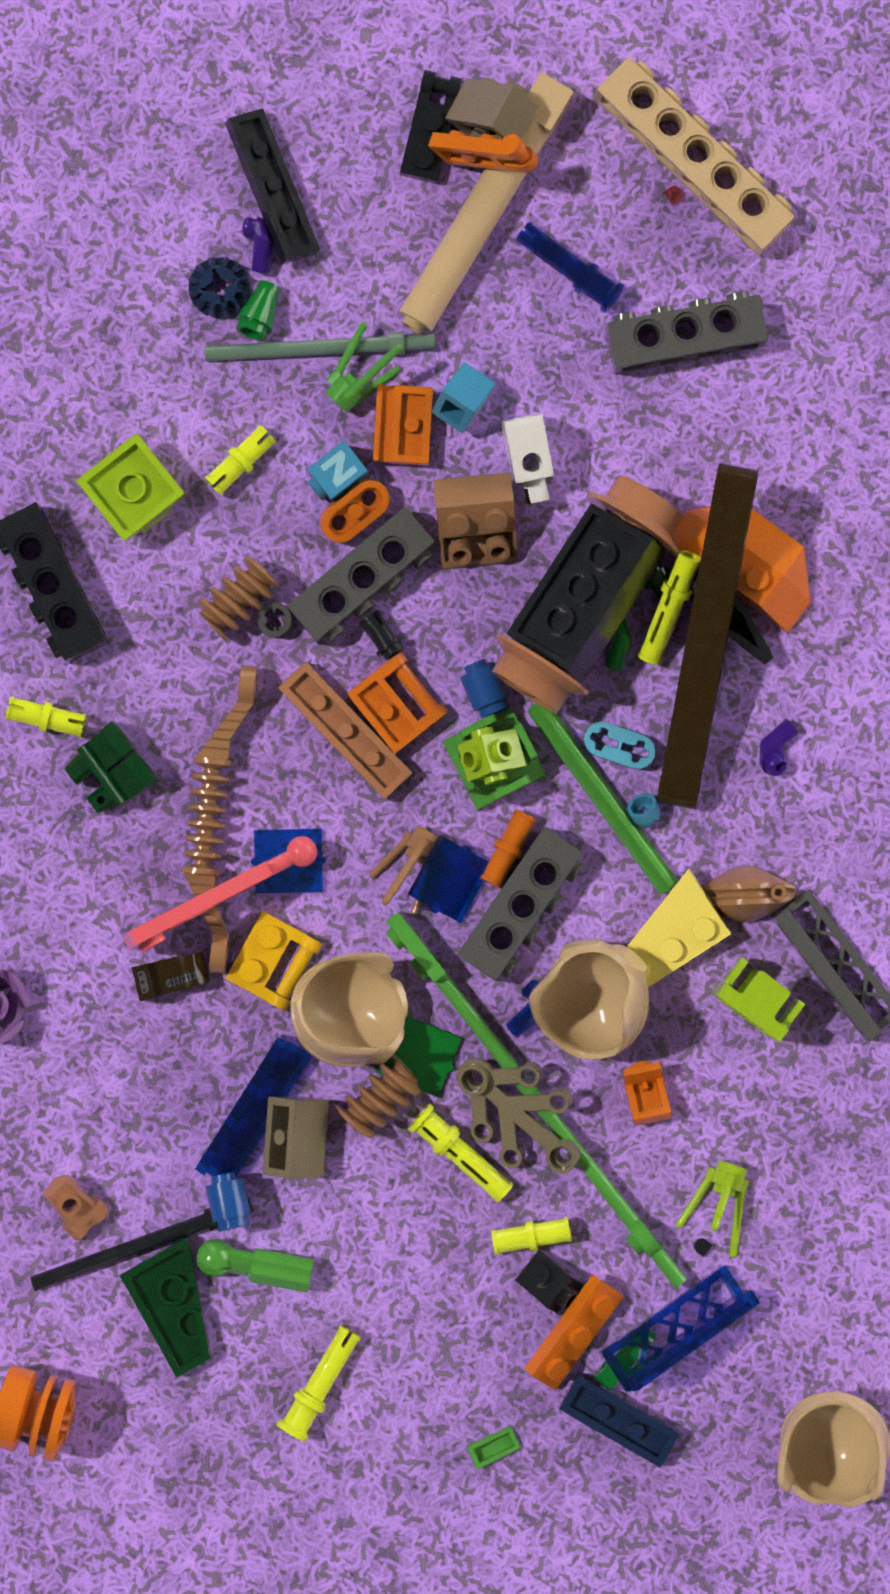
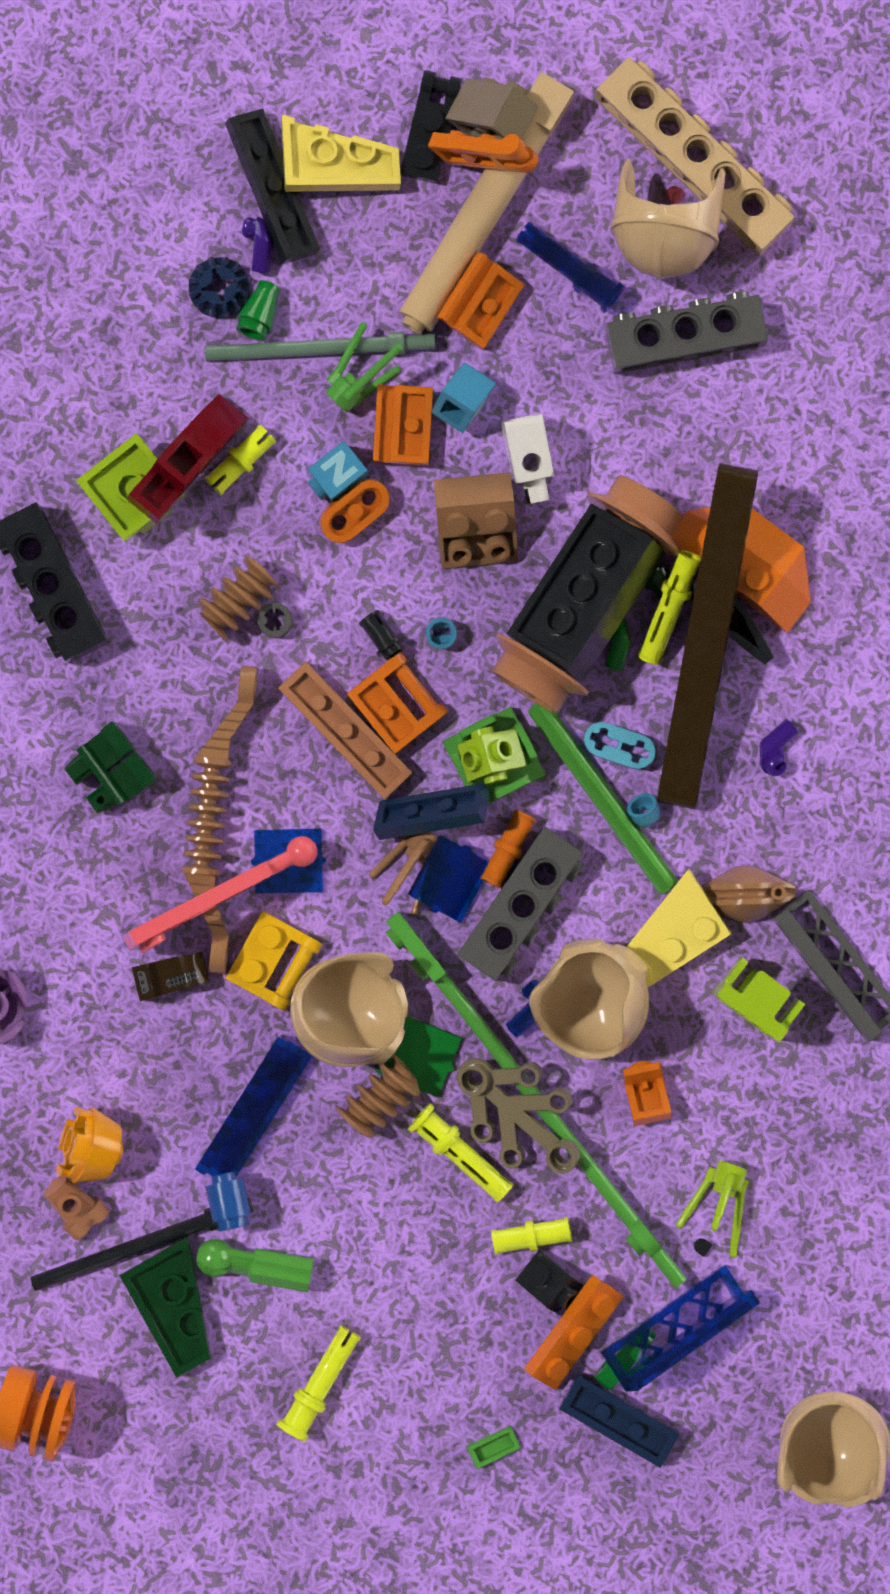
neon yellow pin [5,696,87,738] -> none
dark tan brick [263,1096,329,1179] -> none
dark grey brick [287,506,435,644] -> none
blue brick [460,659,510,719] -> none
none -> light orange cone [56,1107,124,1183]
none -> dark red slope [126,394,249,524]
none -> light yellow wing [281,114,401,192]
none -> dark blue plate [373,783,490,840]
none -> dark azure hinge [426,617,457,649]
none -> orange plate [437,252,525,349]
none -> tan piece [610,158,725,279]

